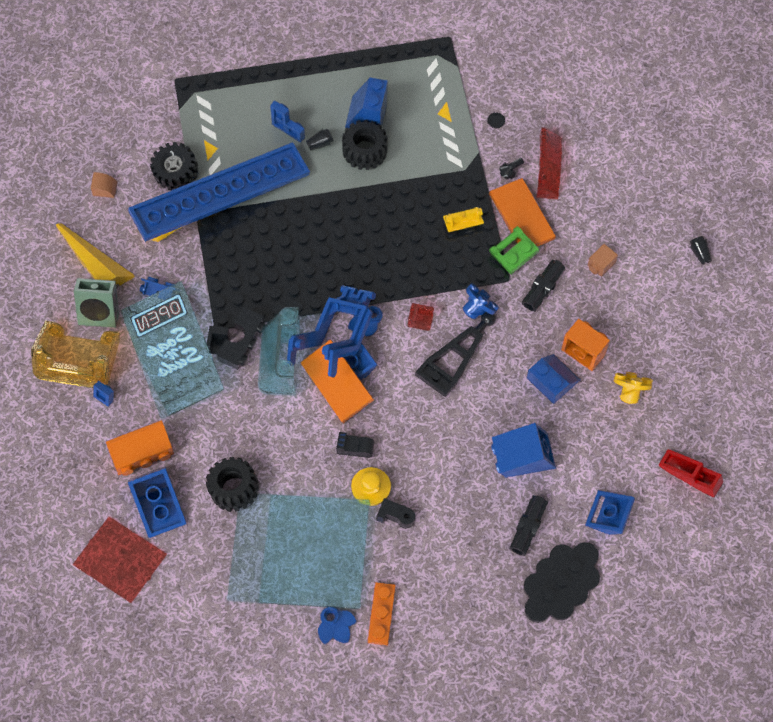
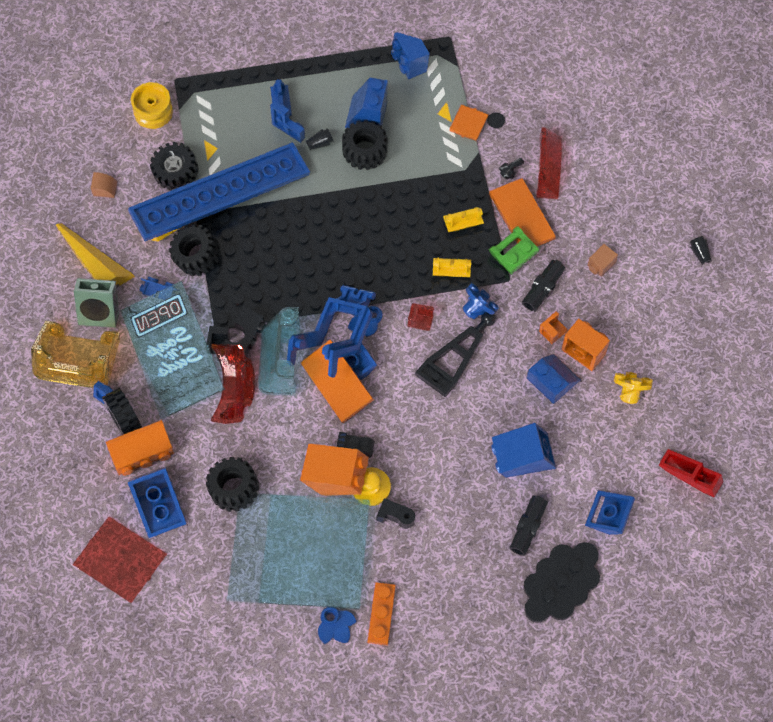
none -> black wheel [102,388,142,435]
none -> yellow wheel [131,82,173,129]
none -> black tyre [169,224,221,276]
none -> clear red windscreen [211,344,255,424]
none -> blue hinge [270,80,292,116]
none -> orange slope [300,444,369,496]
none -> blue slope [391,32,430,80]
none -> yellow hinge [433,257,471,277]
none -> orange piece [449,104,488,141]
none -> orange panel [539,311,568,344]

